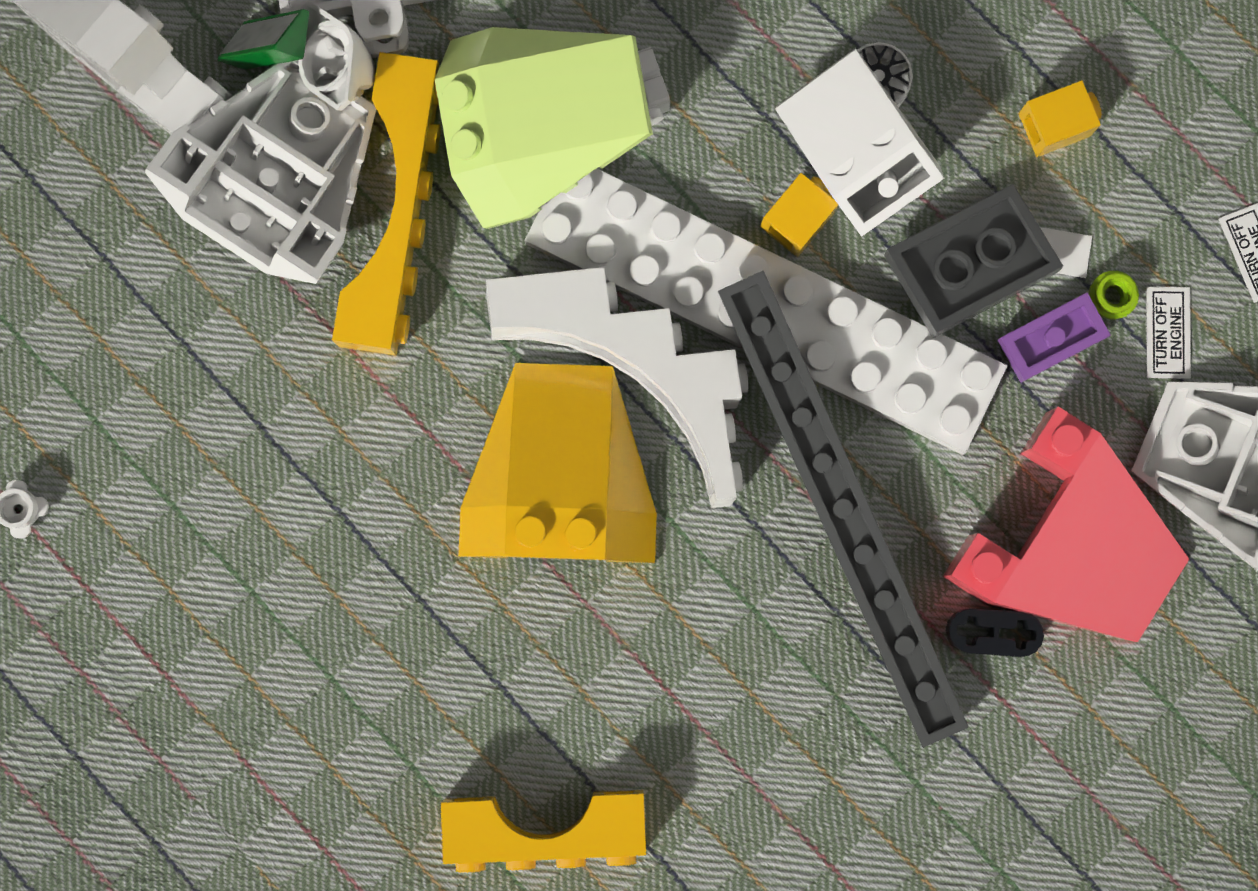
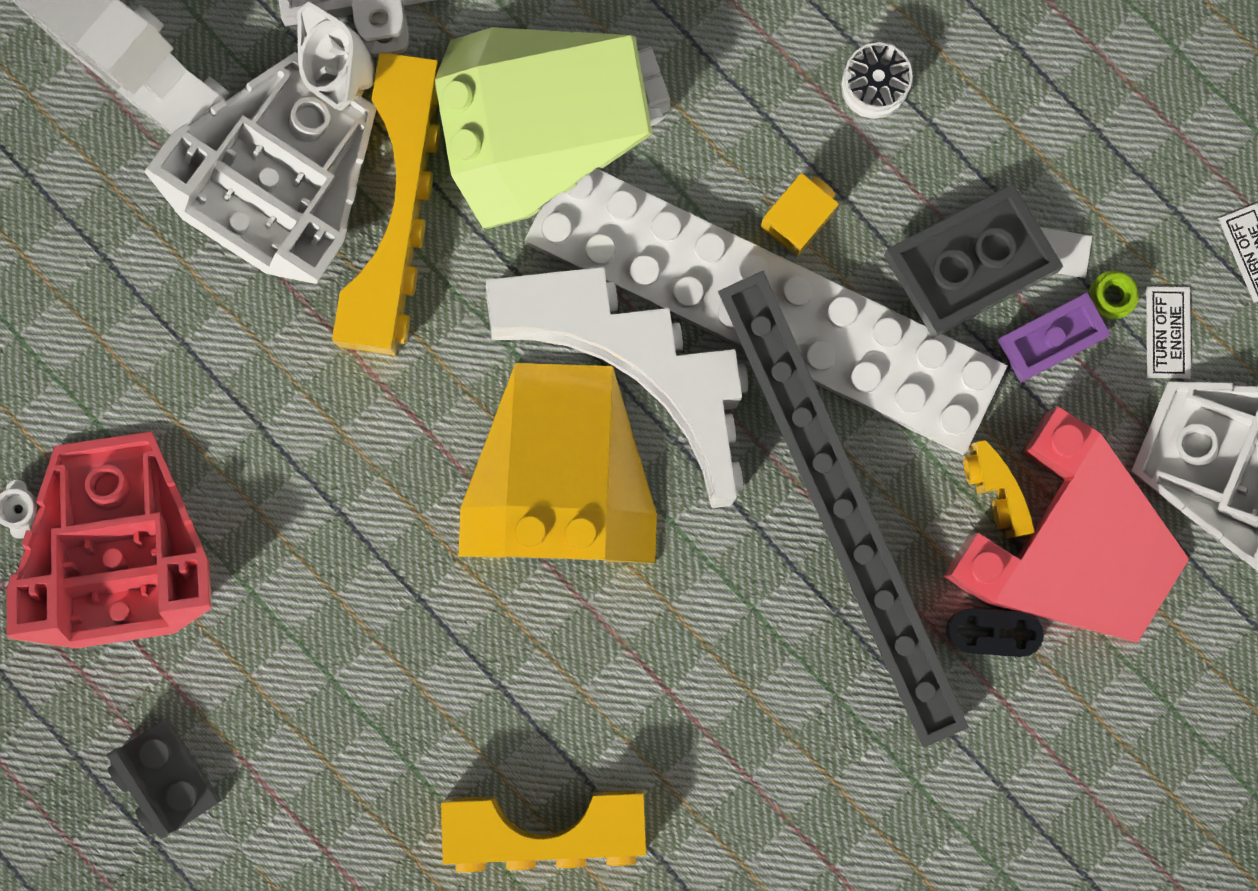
green slope [218,9,309,70] -> none
white slope [775,48,944,236] -> none
yellow brick [1018,80,1102,158] -> none
none -> coral wedge [7,431,212,648]
none -> dark grey bracket [107,718,222,839]
none -> yellow slope [963,440,1035,539]

